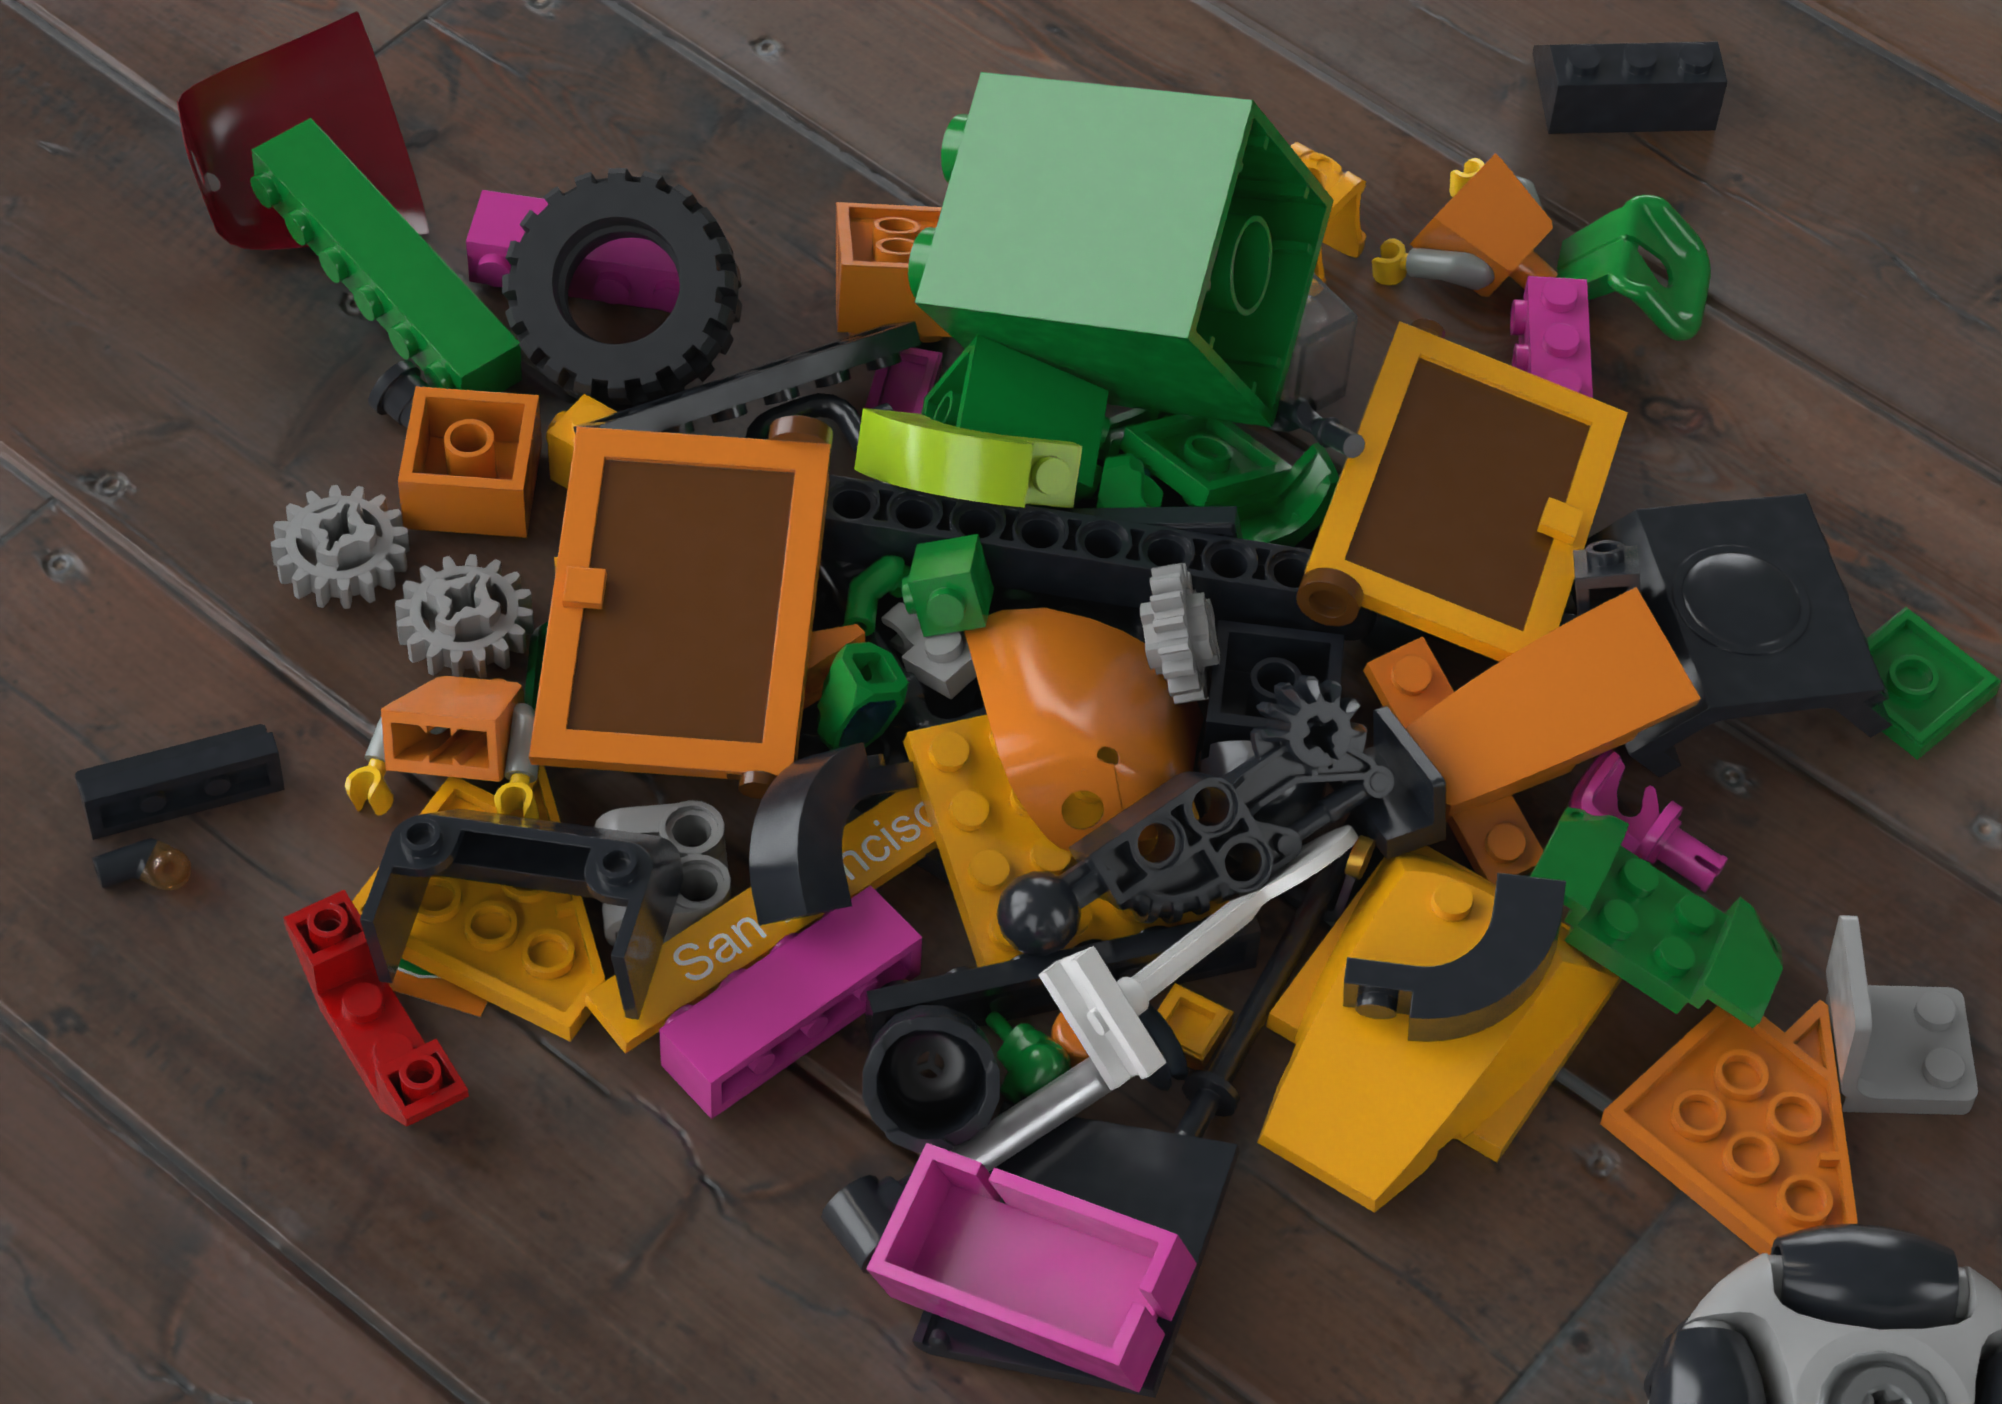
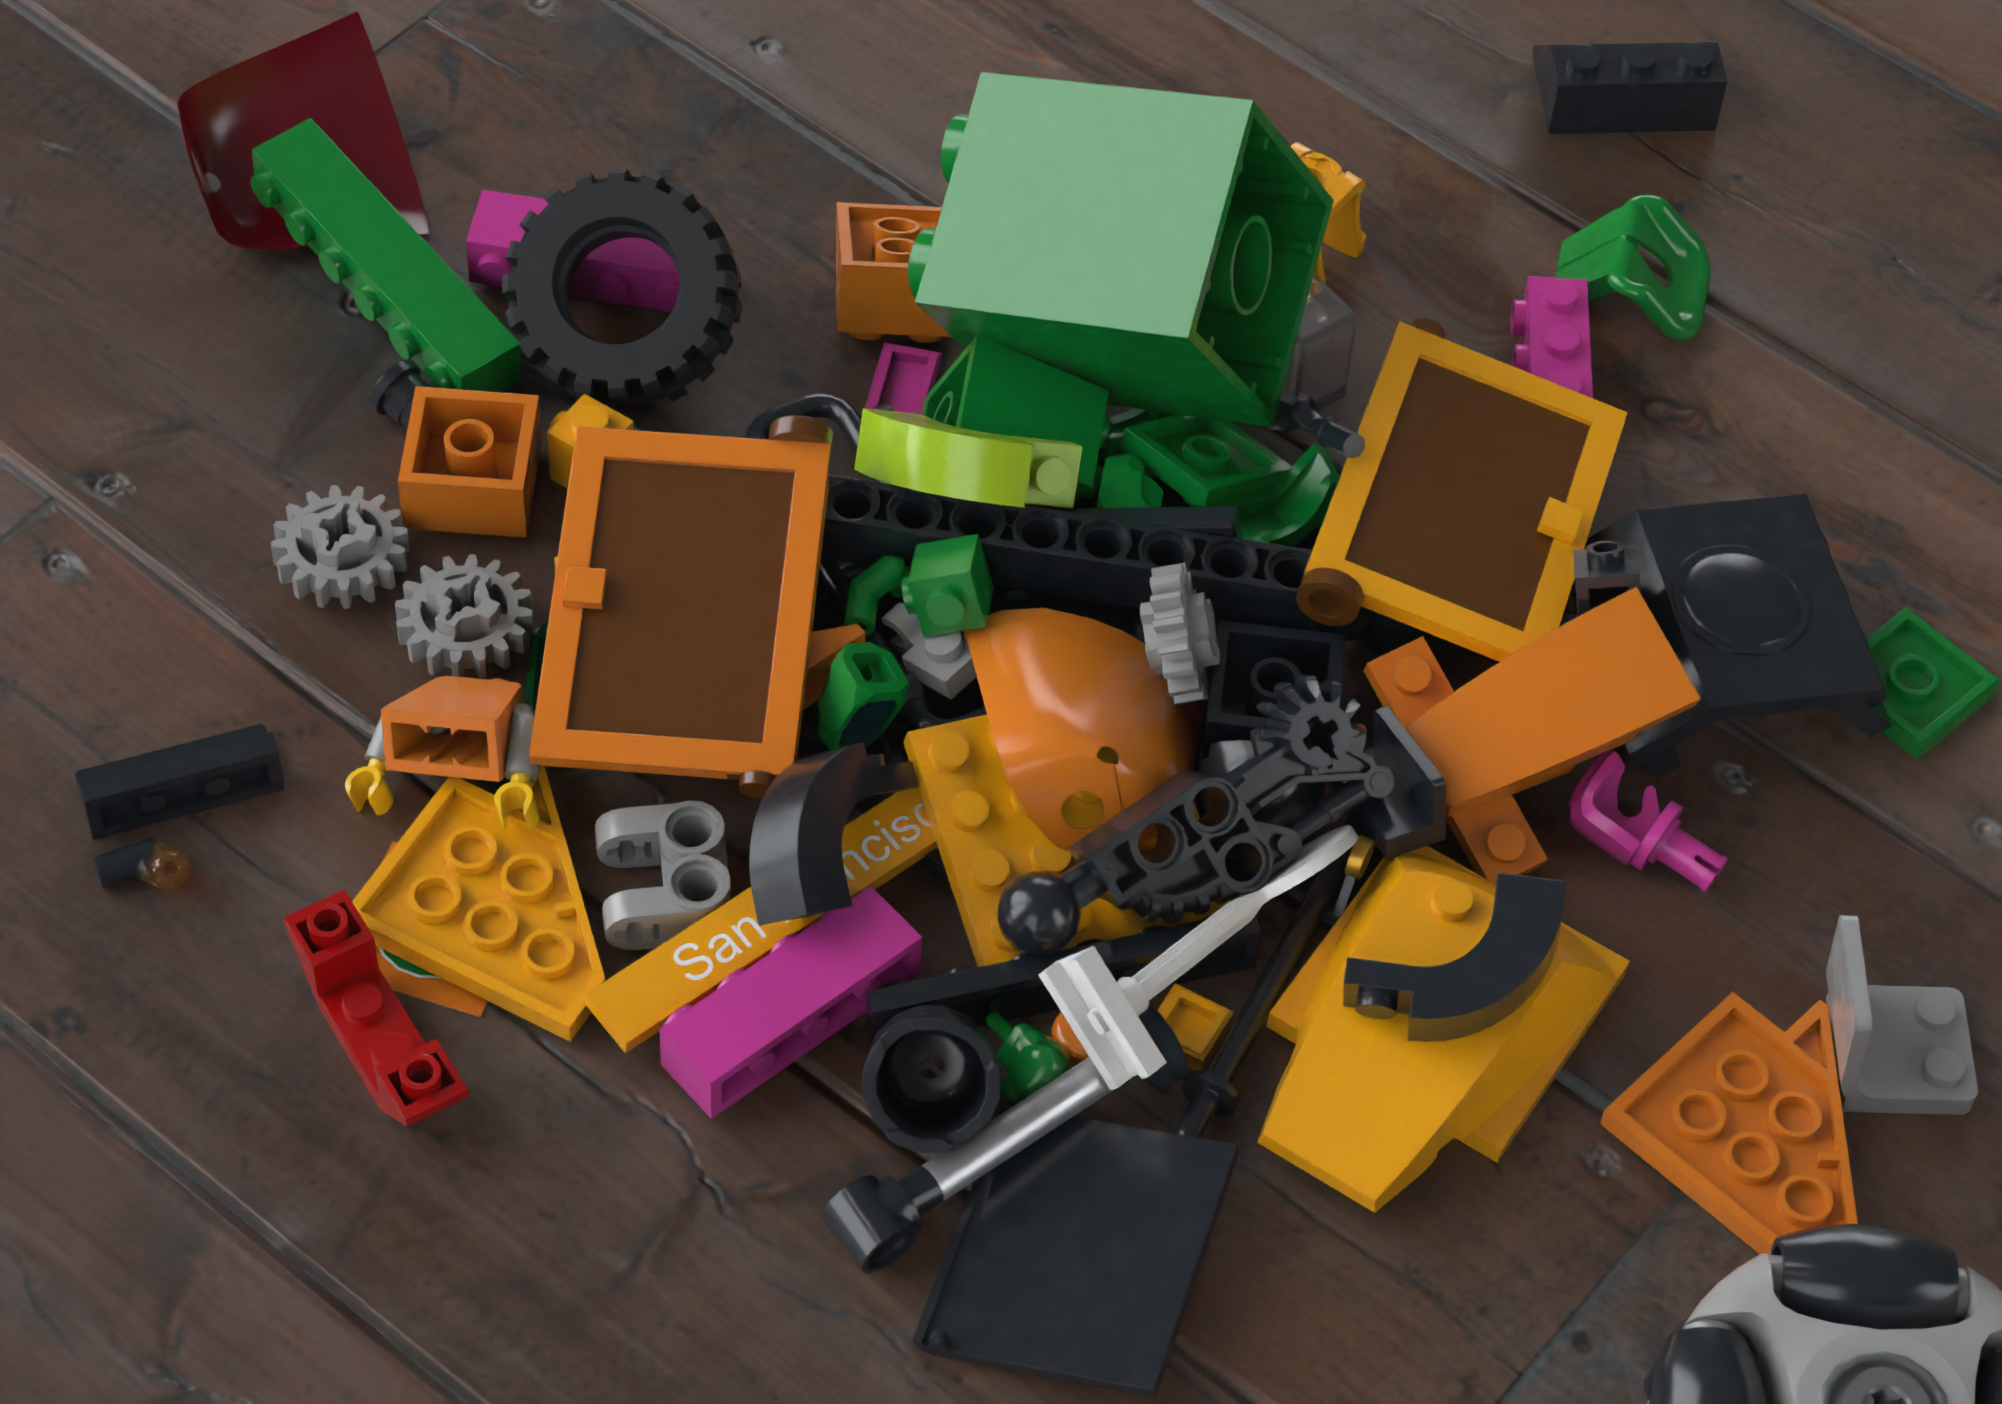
black windscreen [360,809,683,1020] -> none
black plate [573,321,921,435] -> none
dark pink piece [866,1143,1197,1393] -> none
orange torso [1372,153,1558,297] -> none
green piece [1530,807,1783,1028] -> none

